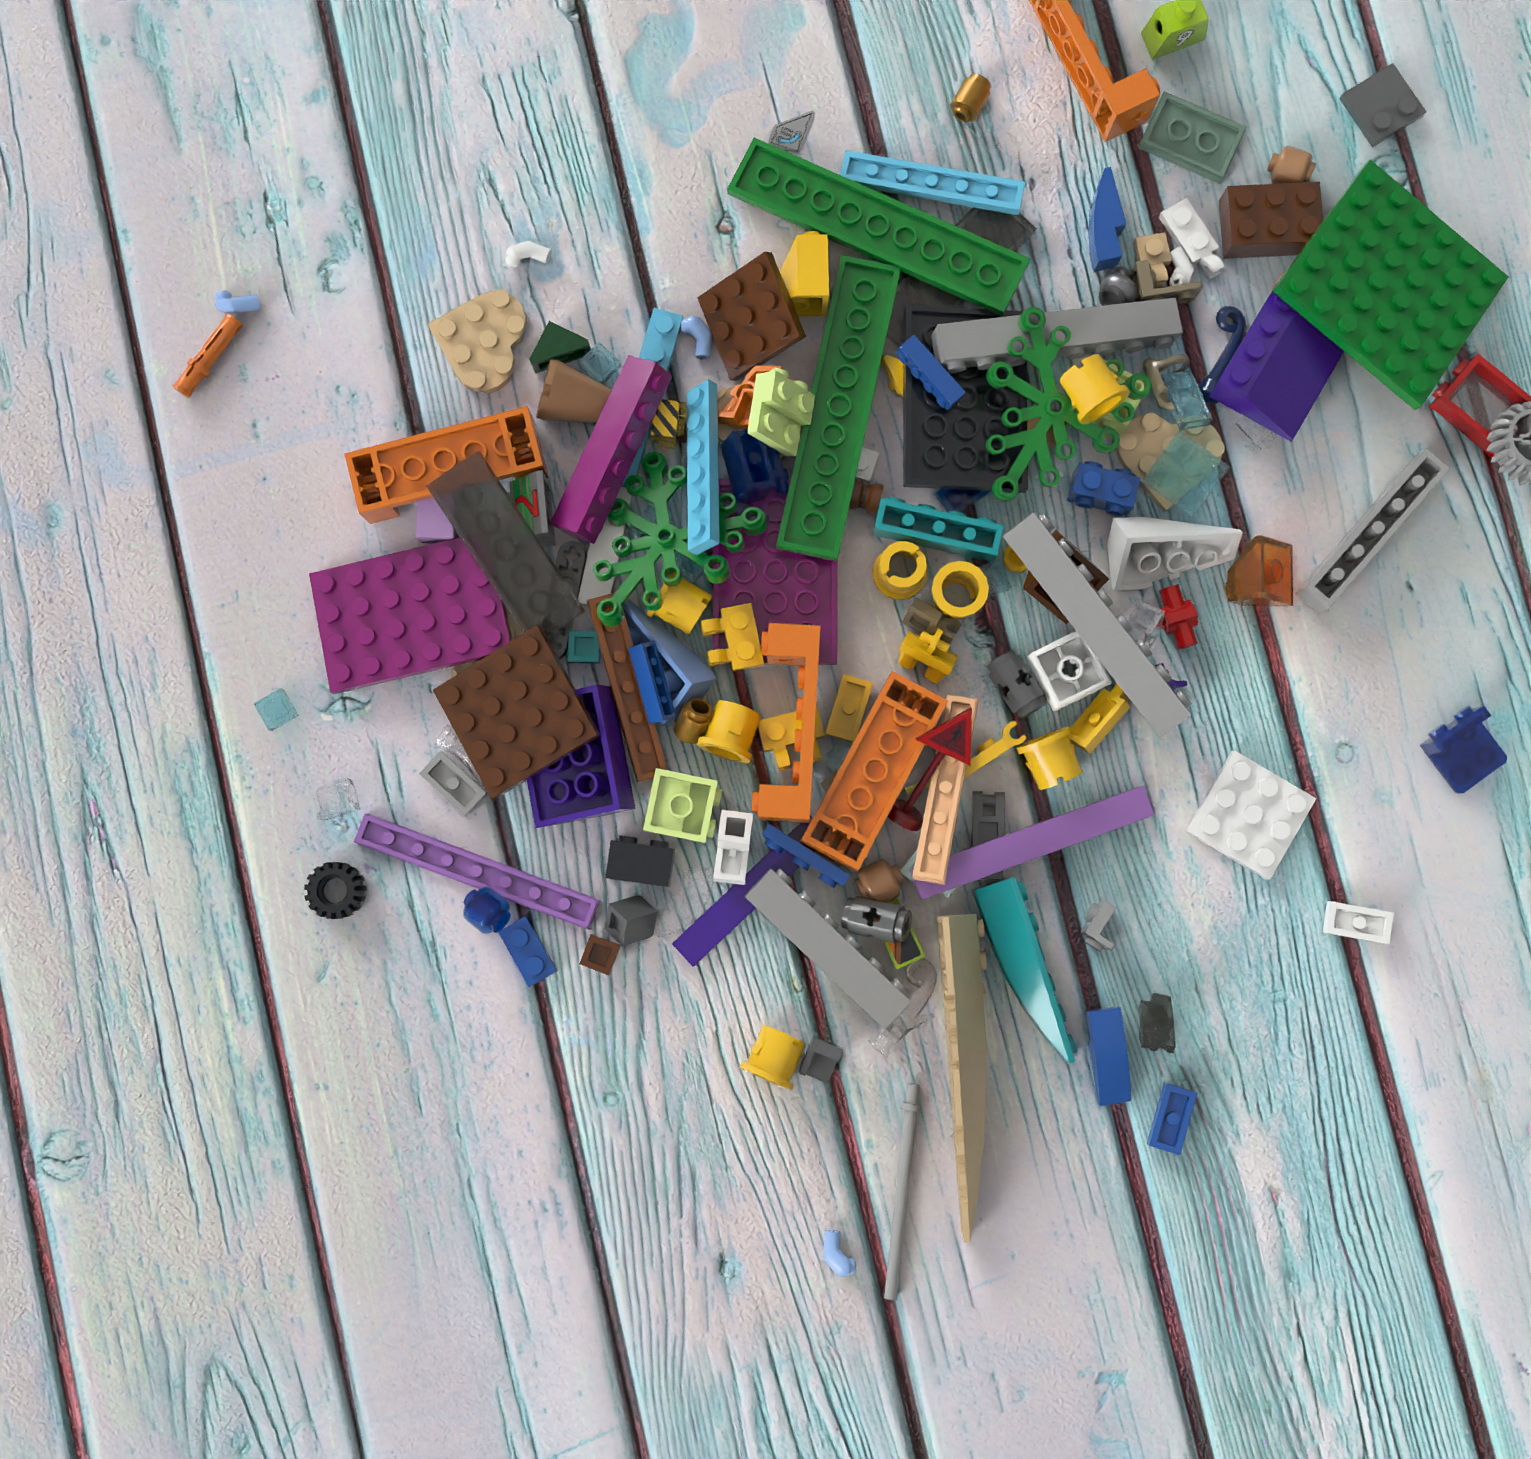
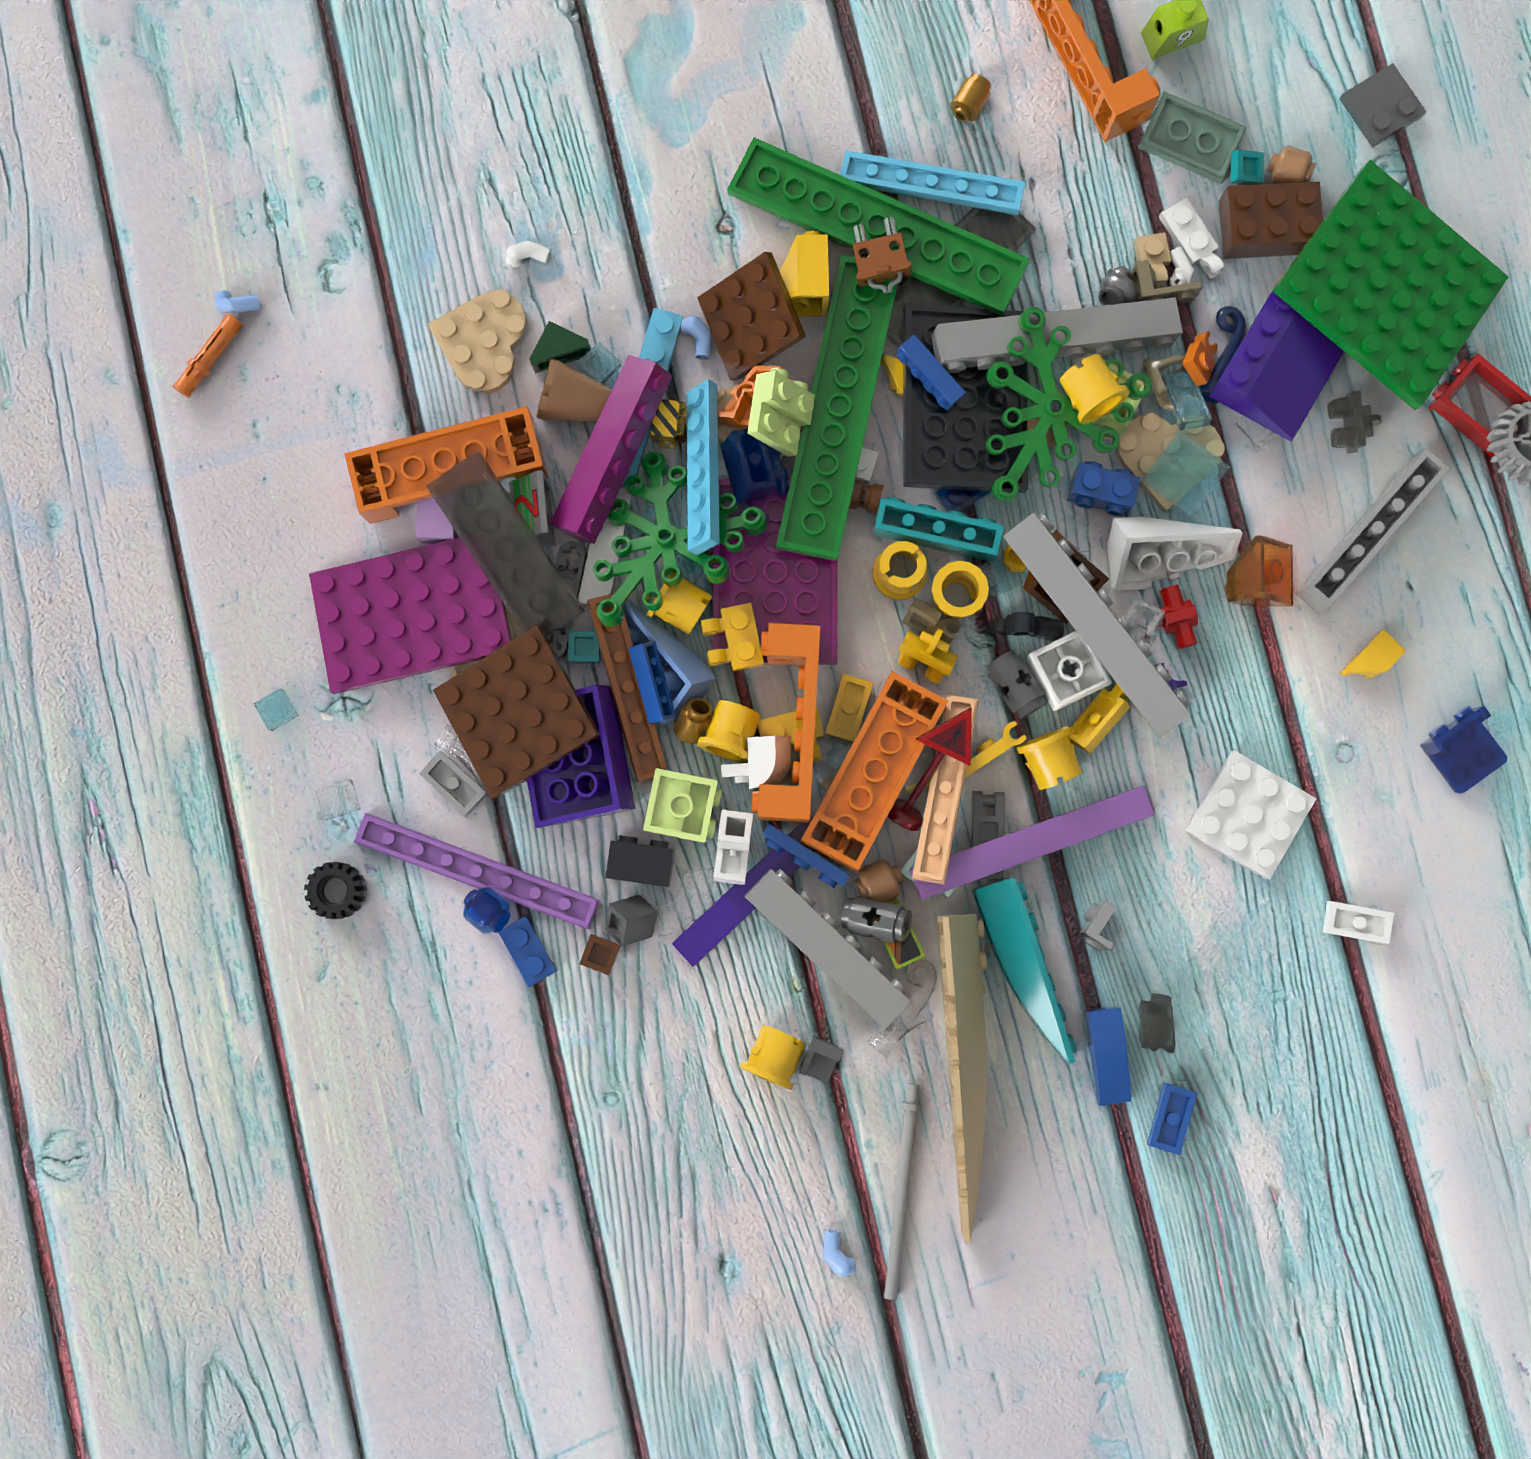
light grey sticker [768,111,814,153] -> none
blue slope [1088,167,1126,272] -> none
none -> white brick [721,736,791,789]
none -> dark orange piece [853,217,912,294]
none -> black bar [989,612,1064,641]
none -> orange plate [1182,331,1218,386]
none -> teal plate [1231,149,1265,185]
none -> clear smoke hips [1327,390,1382,454]
none -> yellow slope [1340,629,1406,678]

